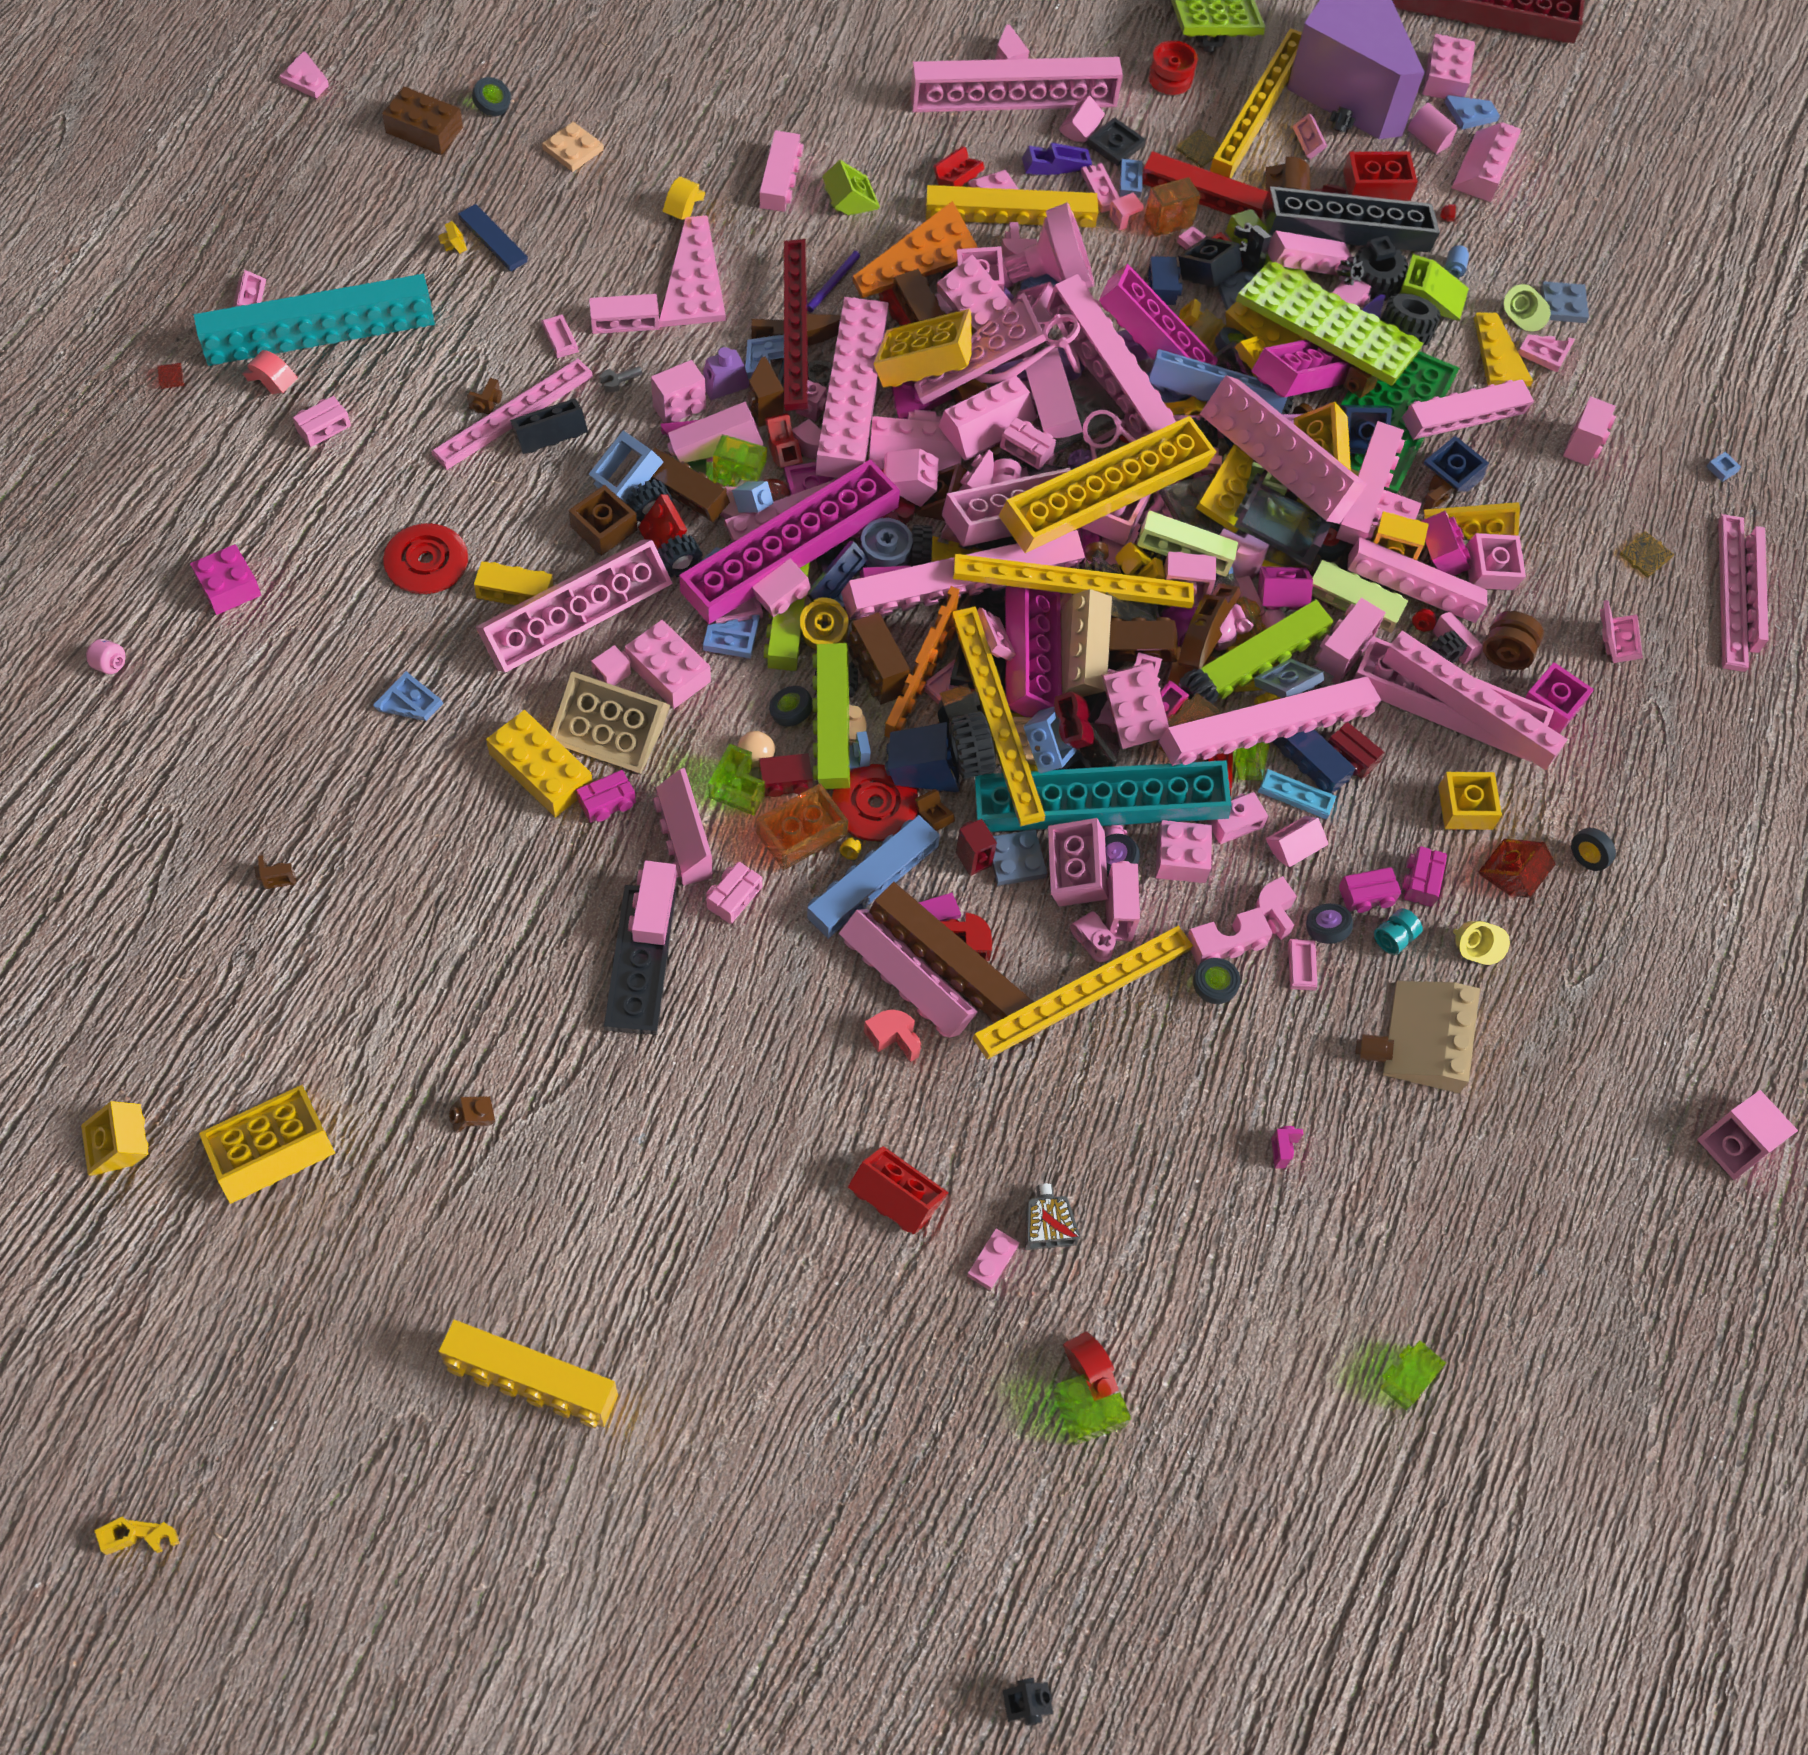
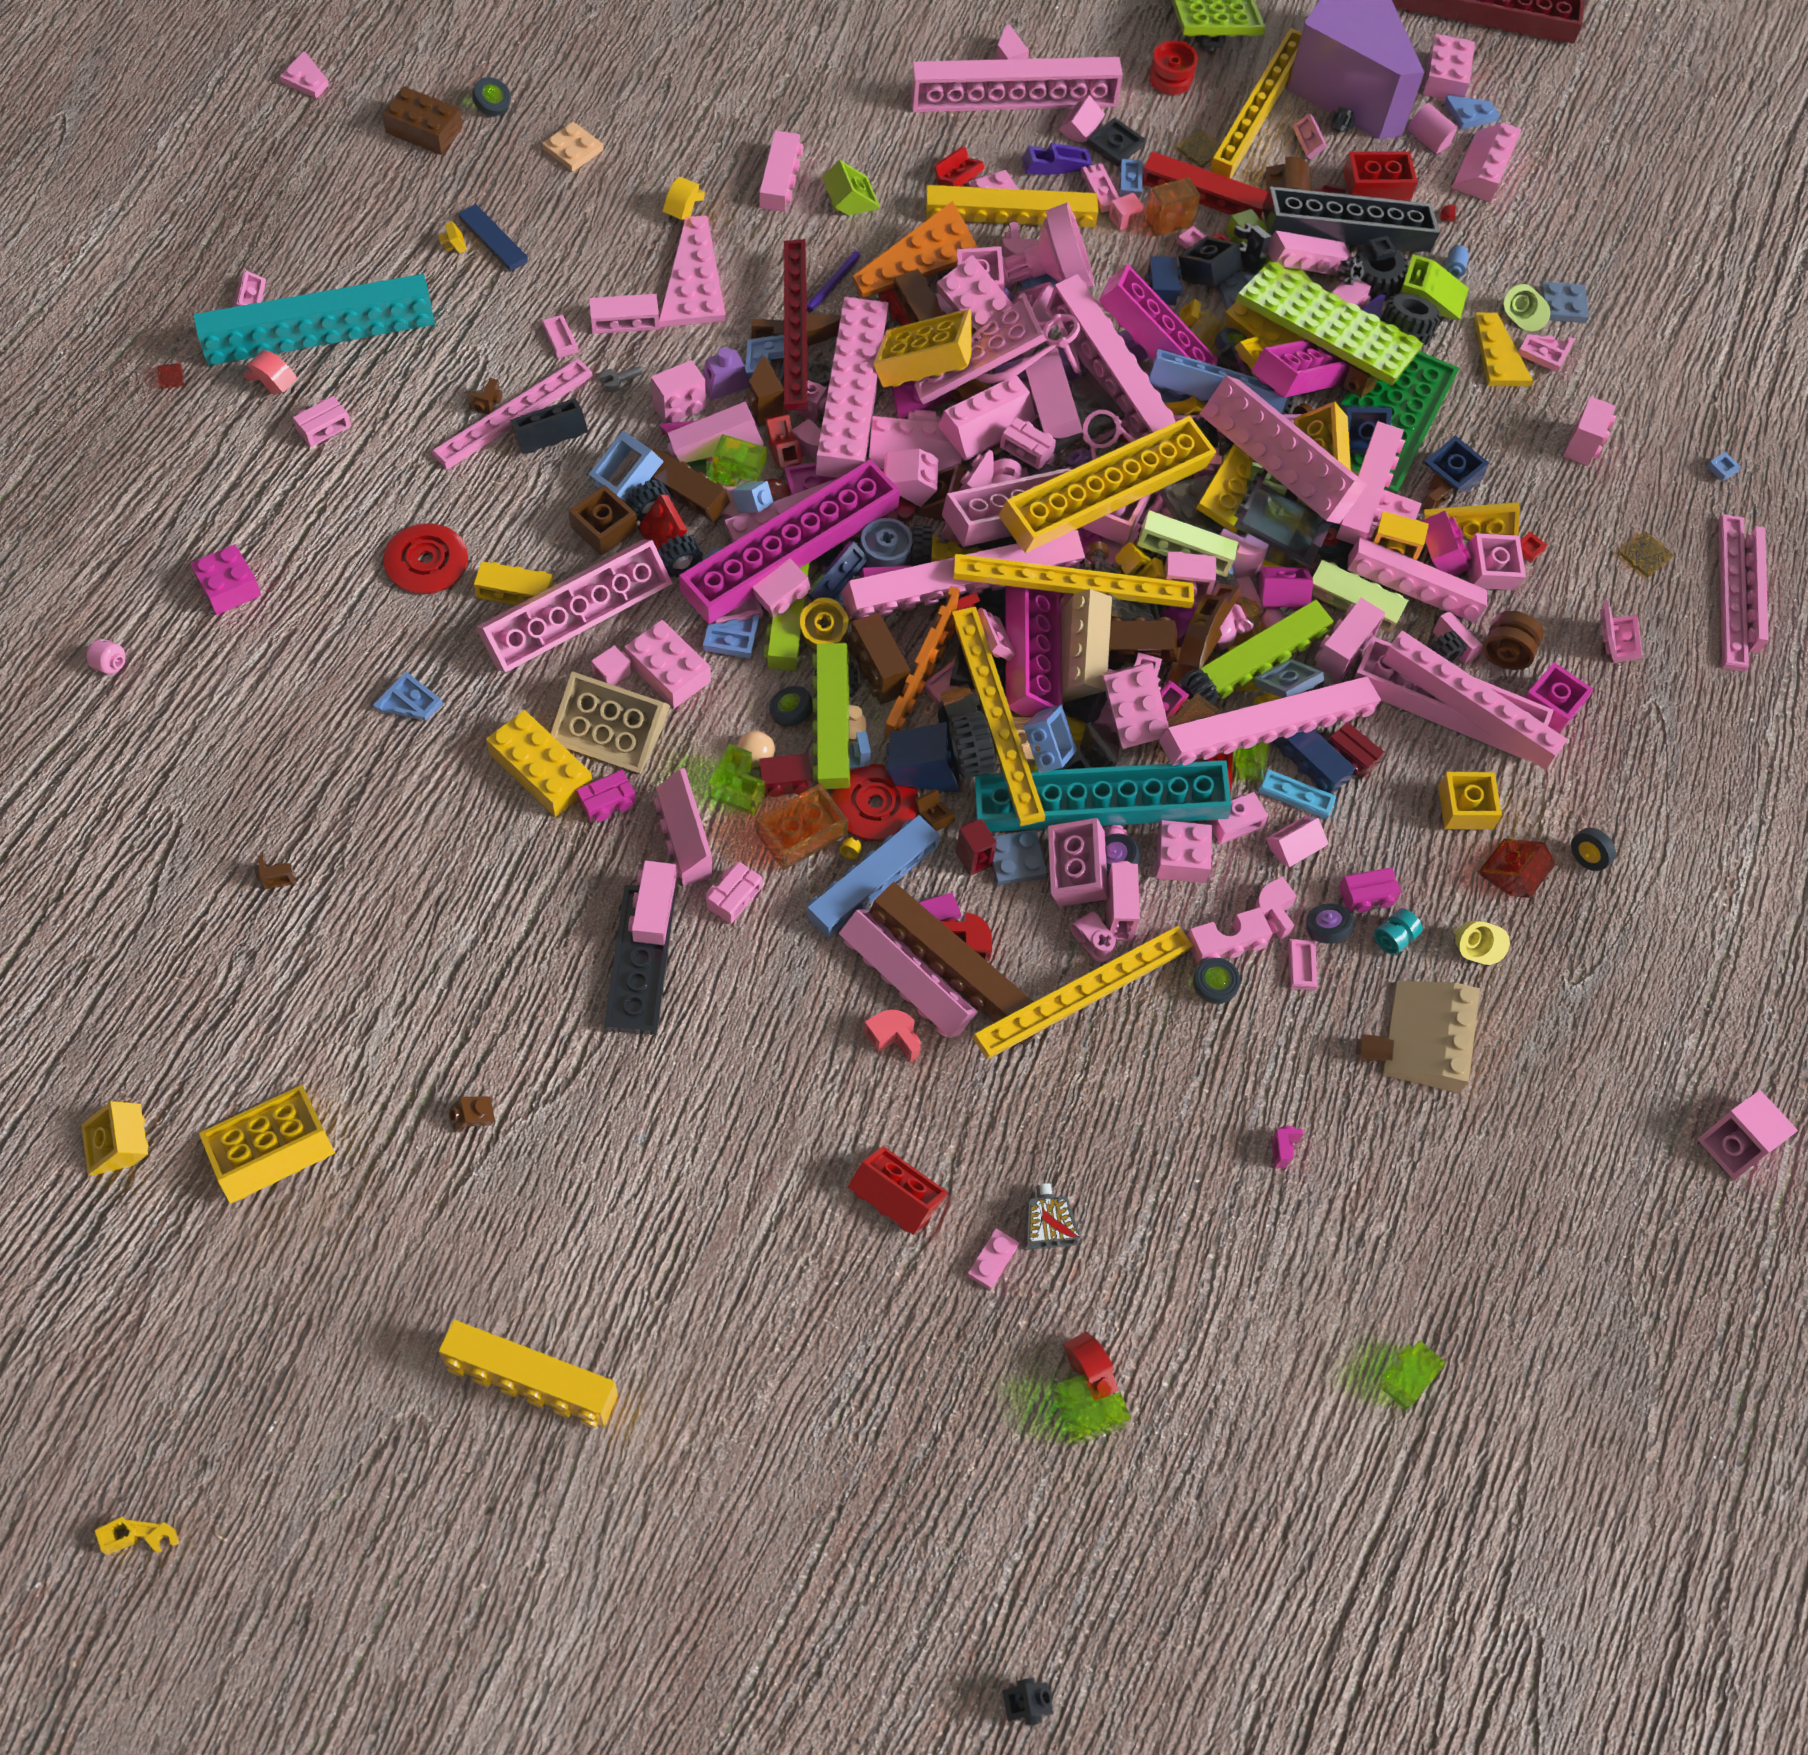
dark red brick [1054,691,1094,749] -> none
dark pink brick [1401,846,1447,907] -> none
bright pink brick [1402,379,1534,440] -> none
red plate [1412,609,1436,632] -> none
none -> red plate [957,592,980,610]
none -> red plate [1520,532,1548,563]

